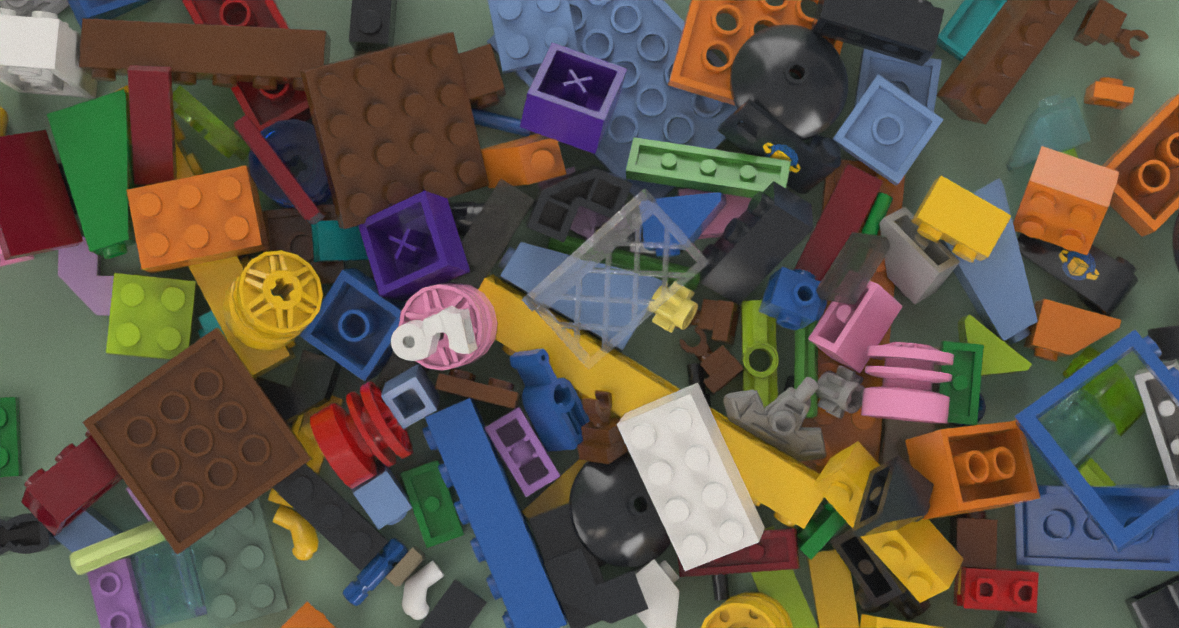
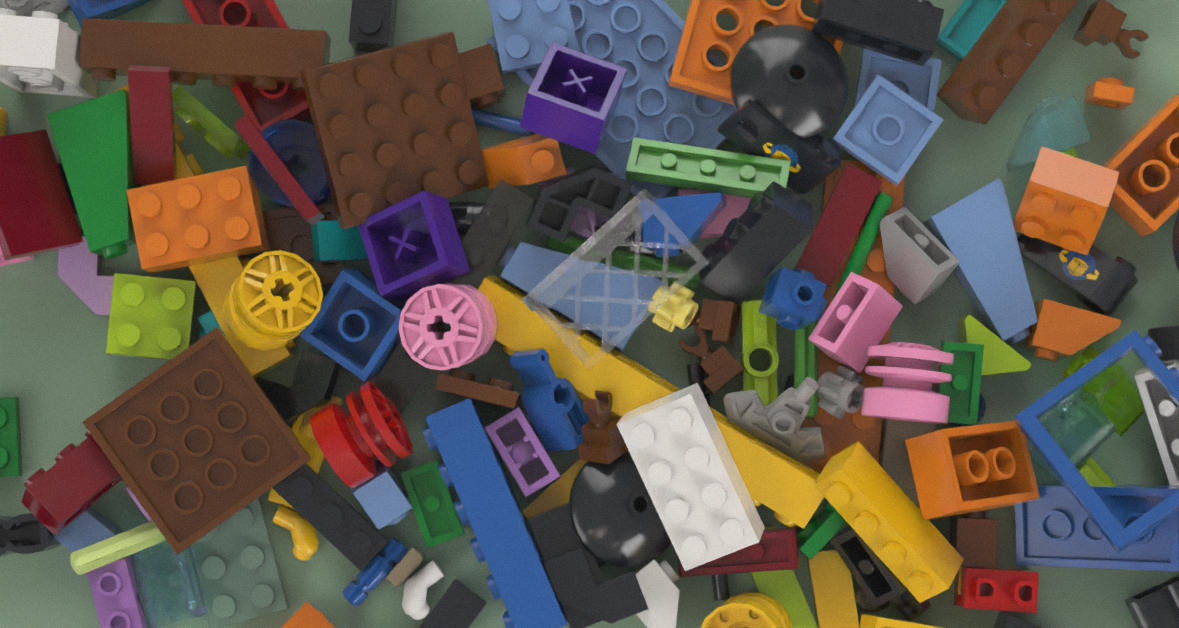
medium blue brick [381,363,440,429] -> none
white leg [391,306,477,361] -> none
clear smoke tile [816,232,891,305] -> none
black slope [852,455,934,537] -> none
yellow brick [911,175,1011,263] -> none

